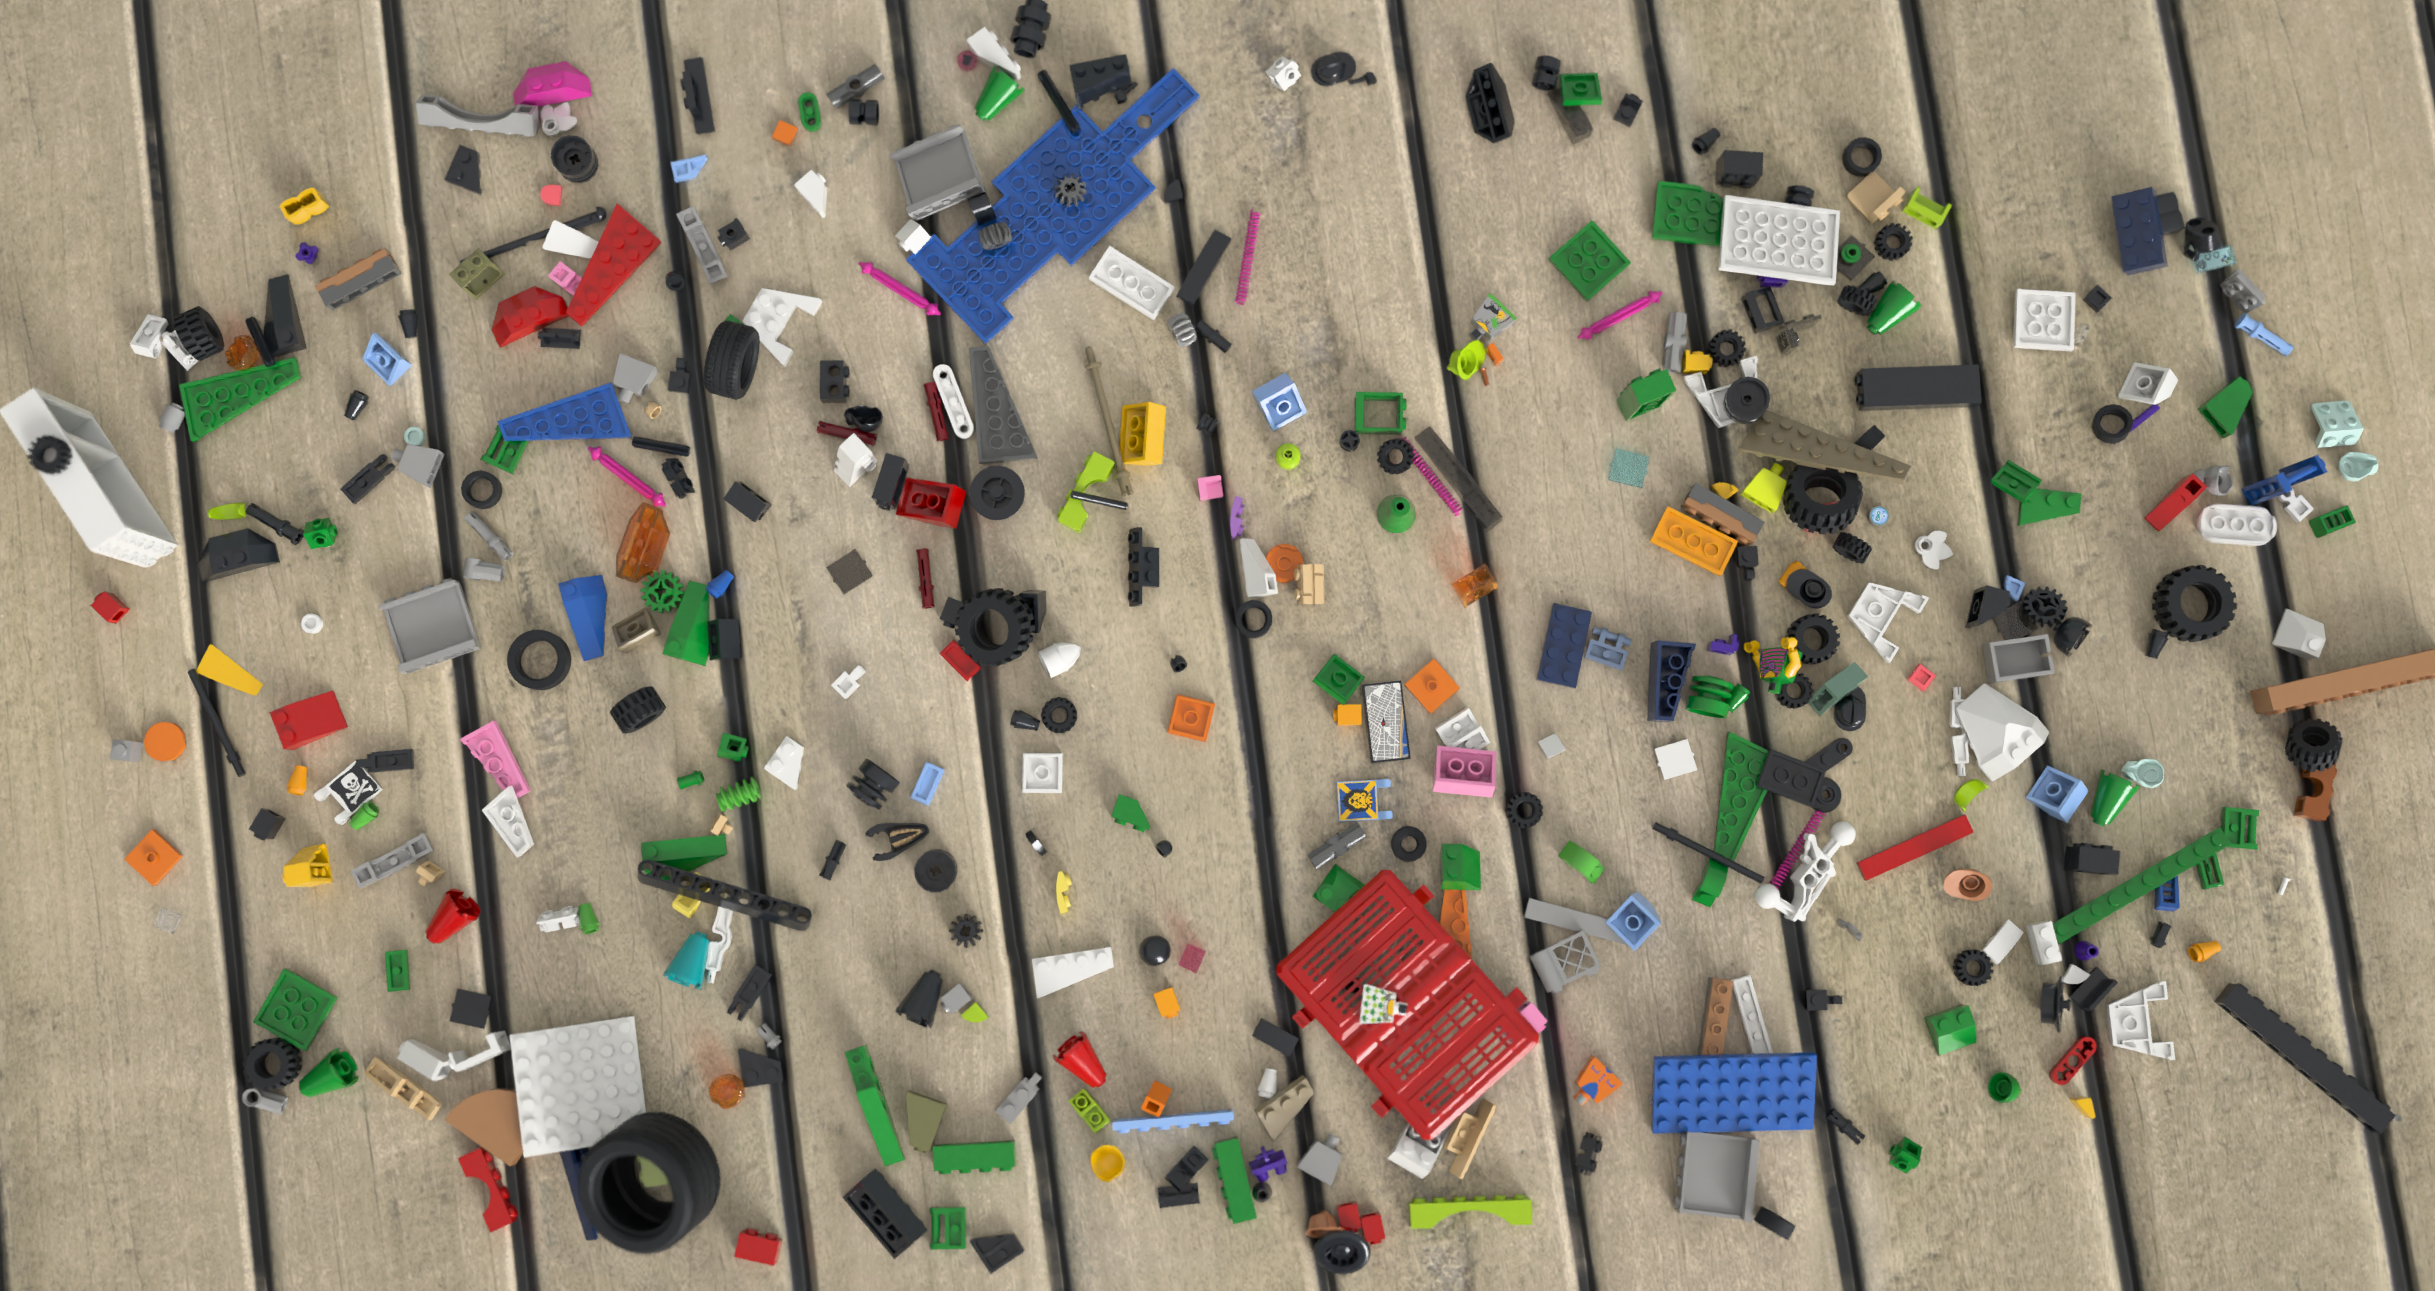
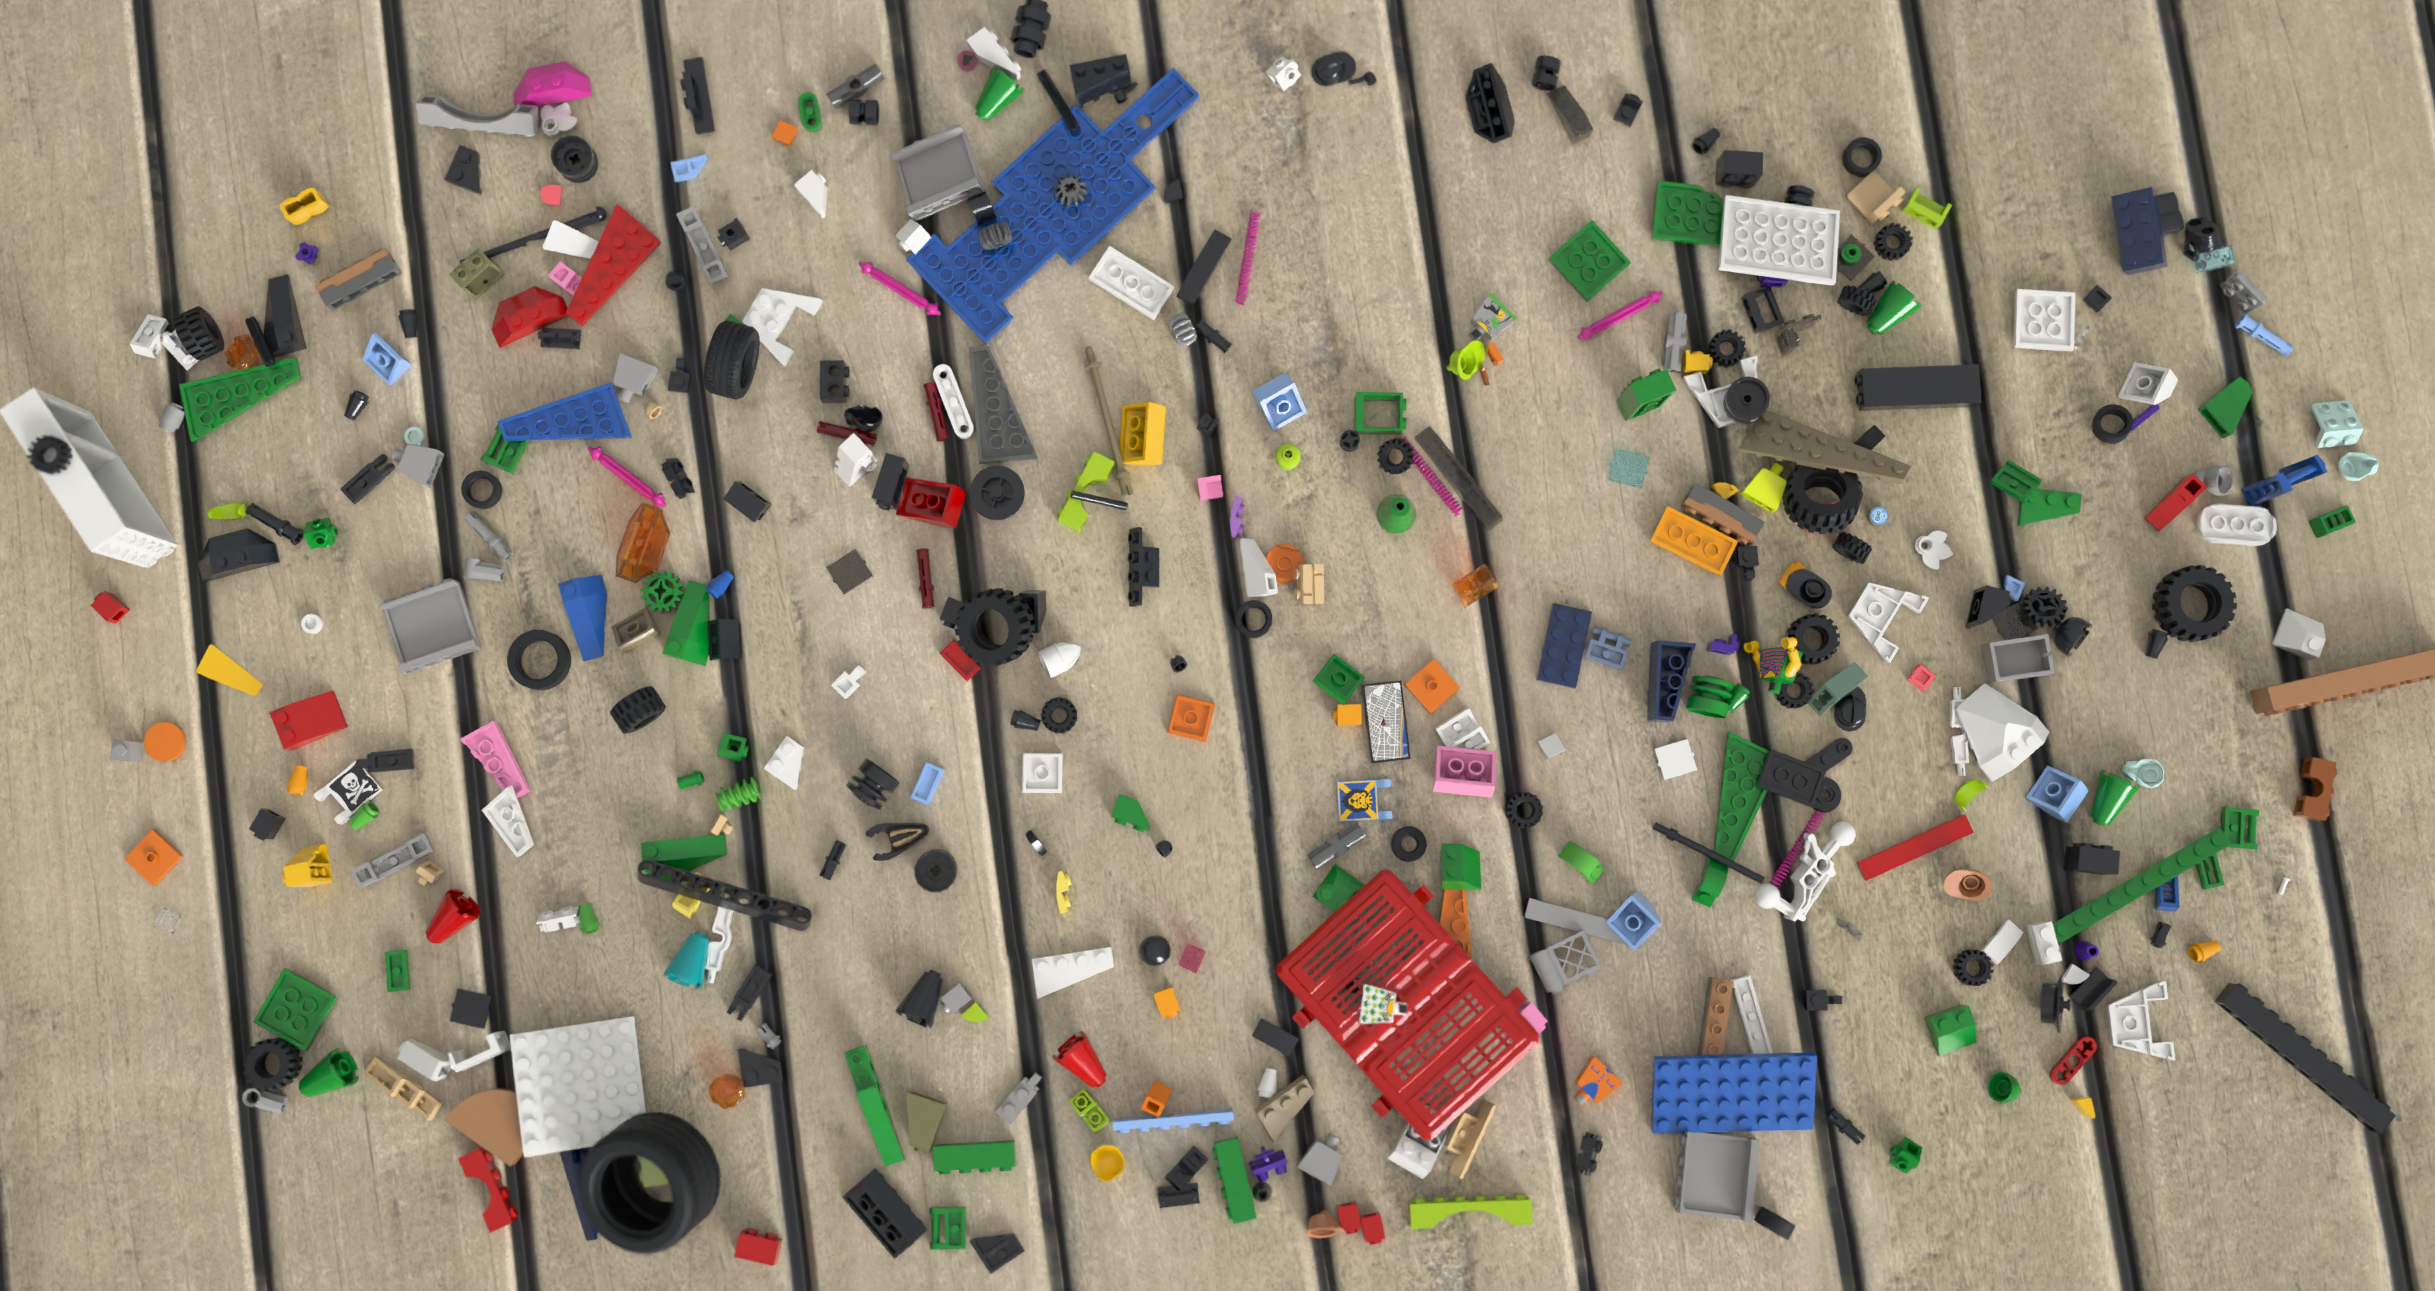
black bar [187,669,246,777] -> none
black axle [632,436,690,457] -> none
black gear [949,914,983,948] -> none
black wheel [1314,1230,1371,1274] -> none
green tile [1559,73,1602,106] -> none
white plate [2277,490,2314,523] -> none
black tyre [2285,718,2343,772] -> none

